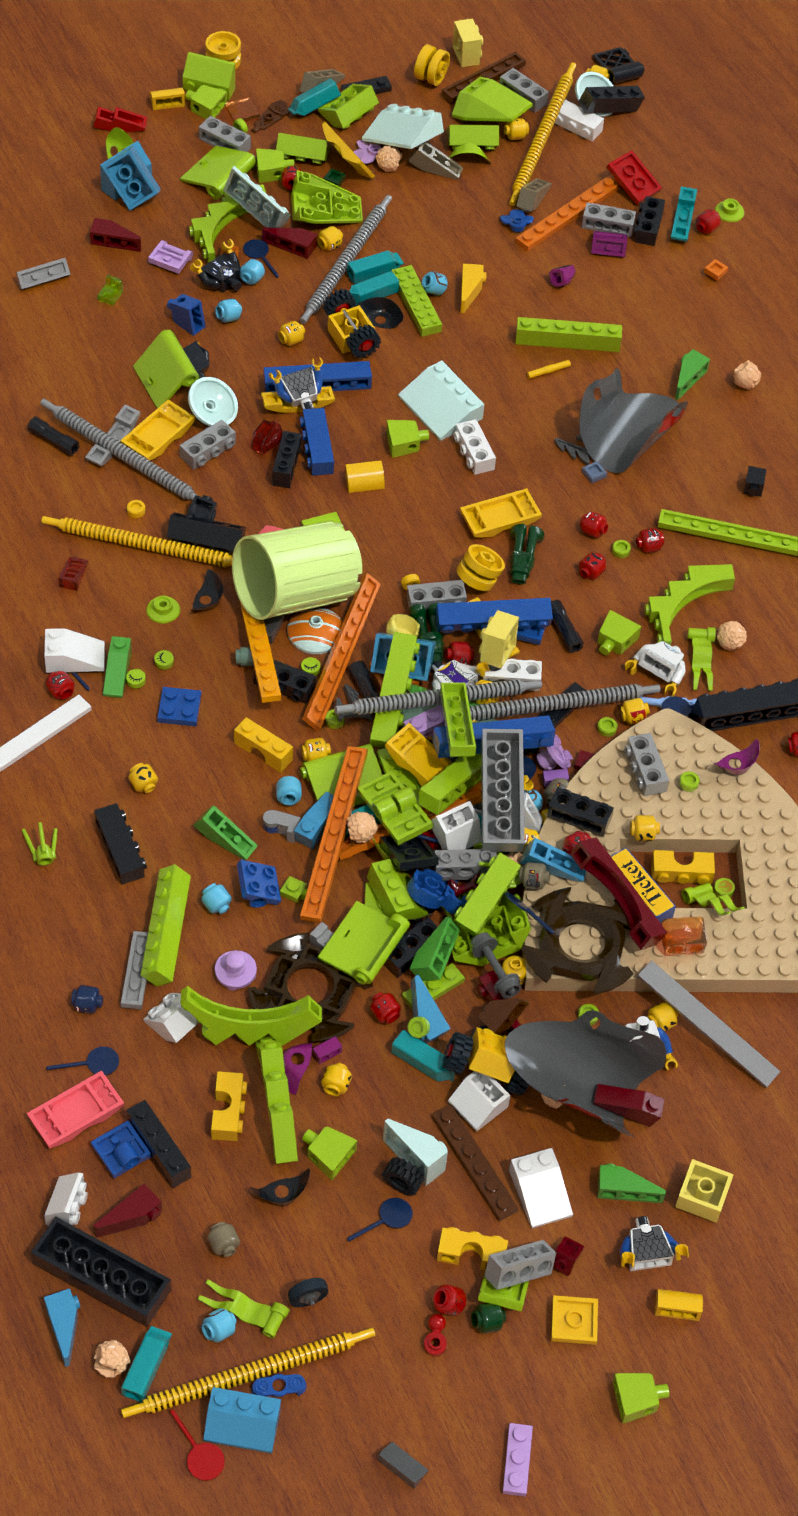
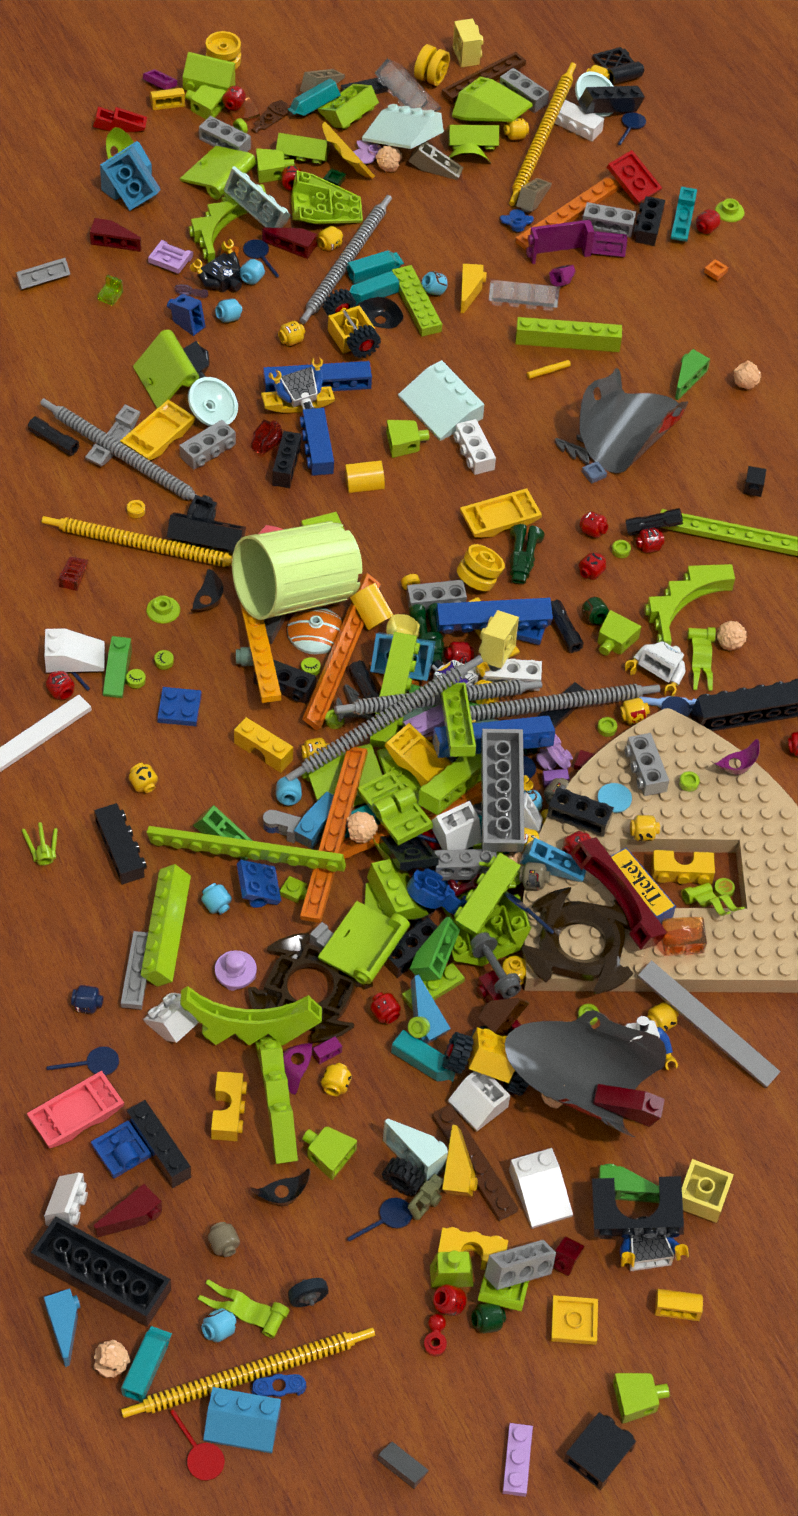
none -> magenta plate [143,69,177,90]
none -> lime plate [147,826,346,872]
none -> piece [175,284,208,298]
none -> red head [222,86,246,111]
none -> light grey hose [286,655,484,781]
none -> yellow brick [350,583,393,631]
none -> clear slope [375,58,442,112]
none -> olive piece [408,1174,444,1220]
none -> lime torso [430,1250,474,1288]
none -> yellow slope [442,1125,478,1197]
none -> clear slope [489,280,560,311]
none -> magenta panel [526,220,595,264]
none -> black panel [564,1412,636,1491]
none -> dark green head [582,597,609,625]
none -> black arch [592,1176,684,1239]
none -> medium azure piece [598,783,632,813]
none -> dark blue piece [618,113,646,145]
none -> black axle [625,508,683,536]

